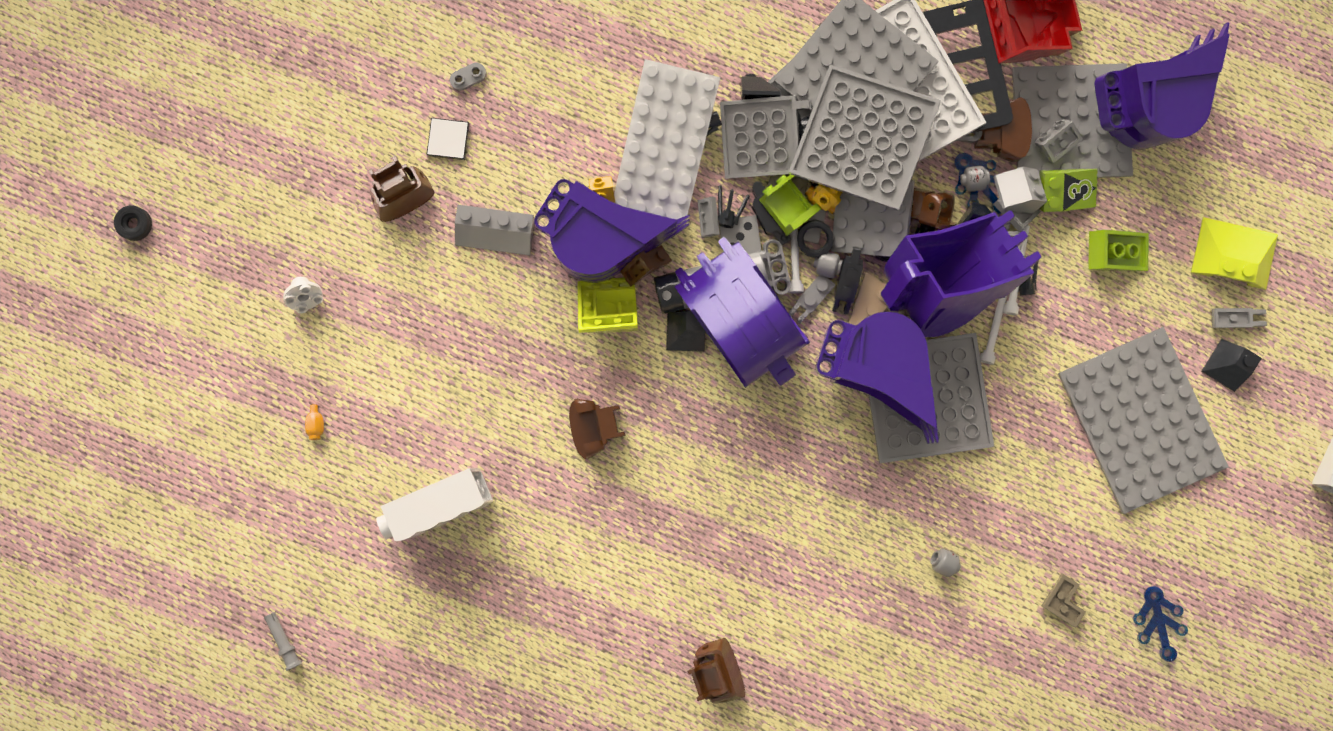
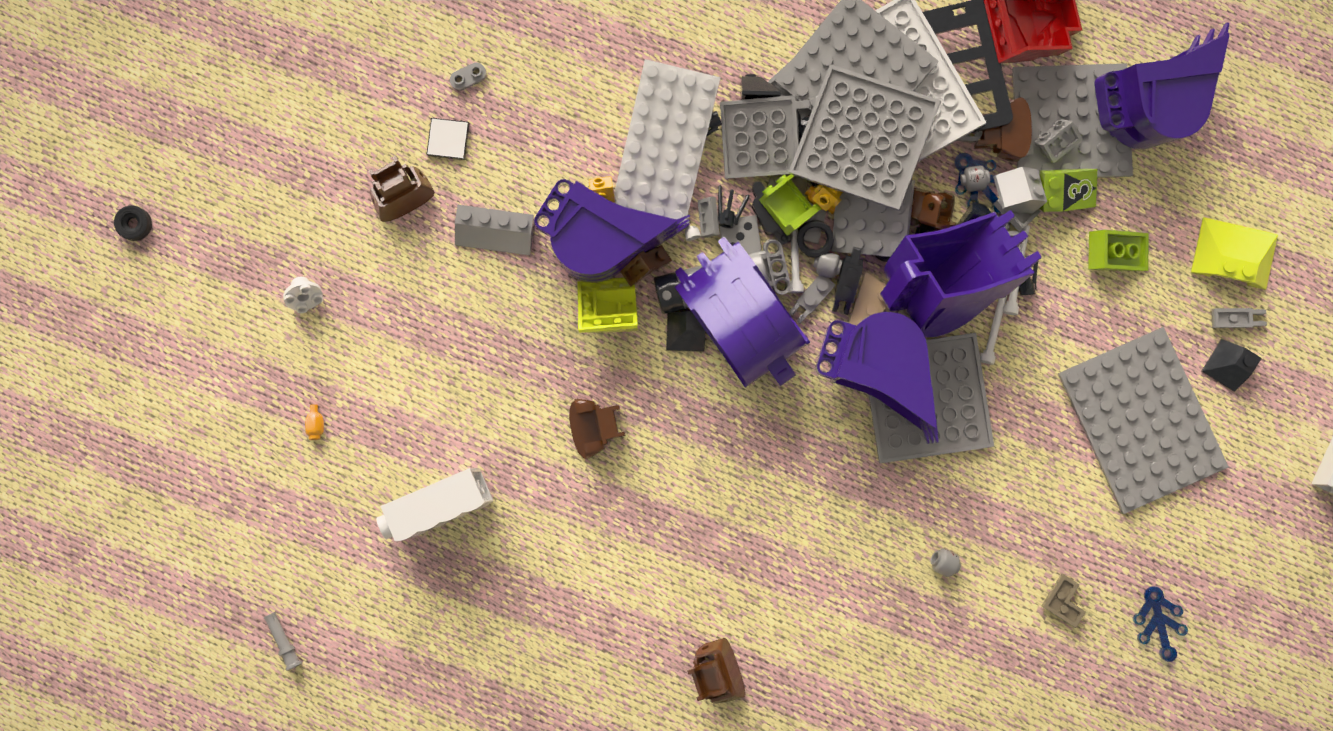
none -> white hinge [685,226,701,241]

